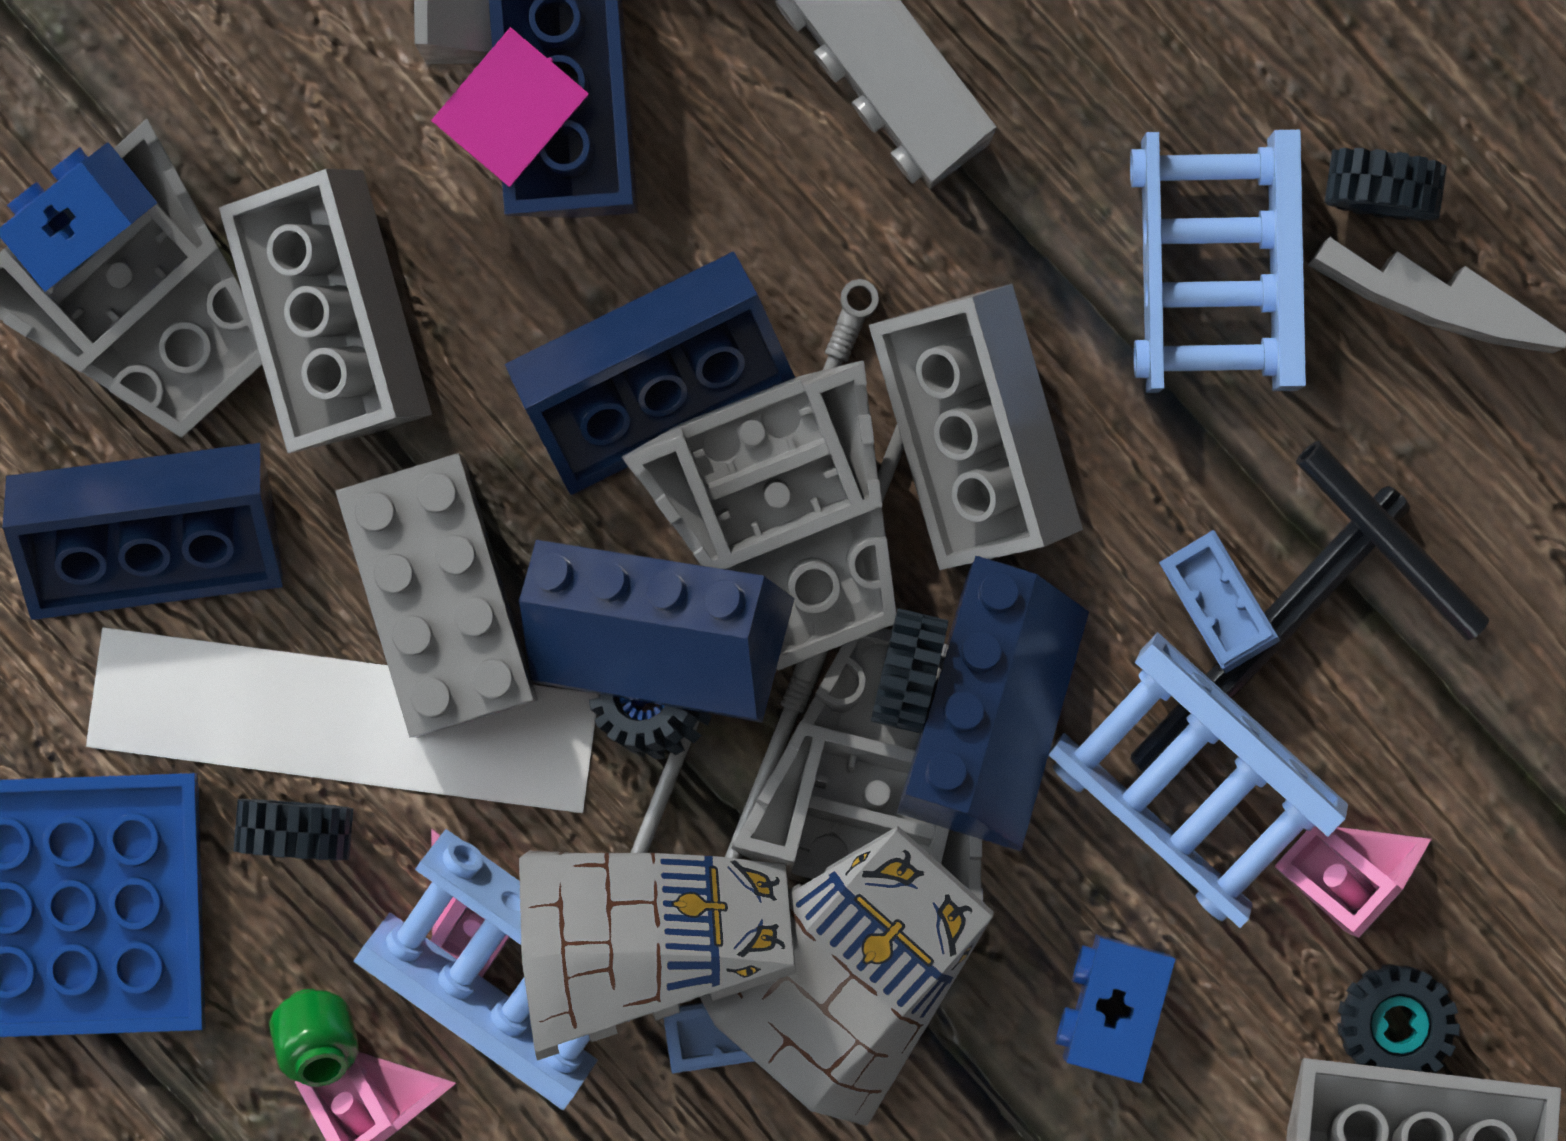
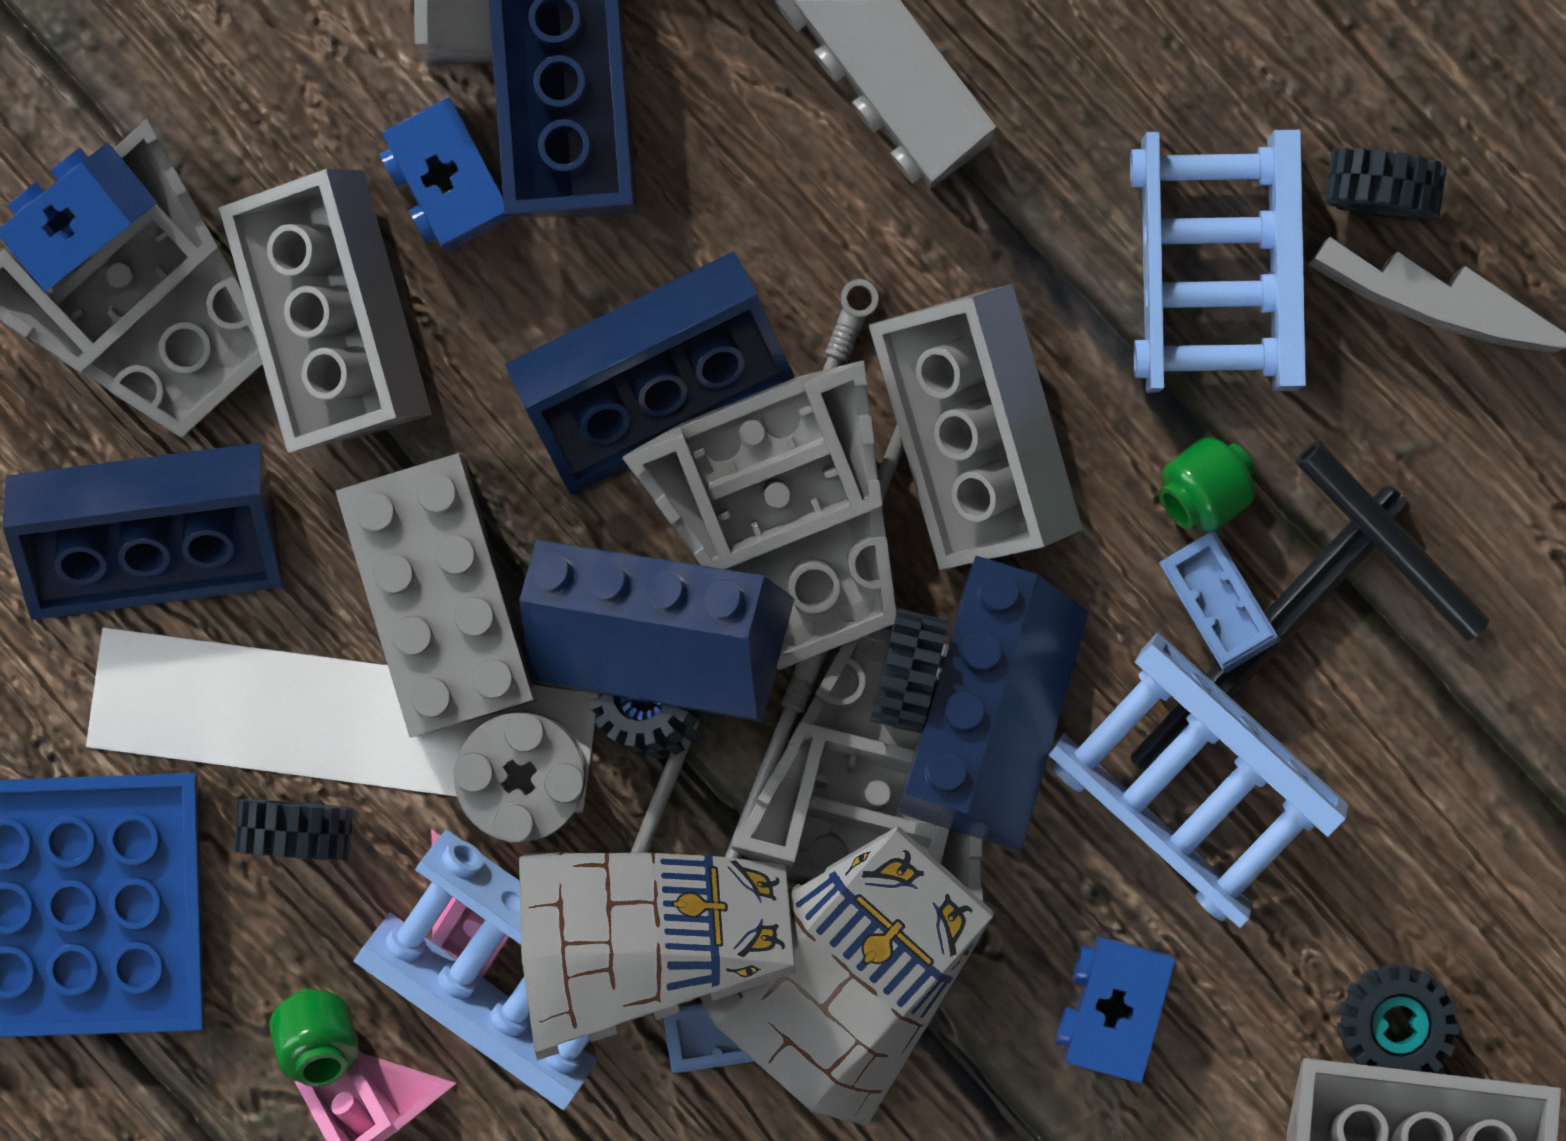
dark pink window [431,27,589,187] -> none
bright pink slope [1275,826,1431,938] -> none
none -> blue brick [379,97,513,252]
none -> light grey brick [454,711,586,842]
none -> green head [1159,437,1255,532]

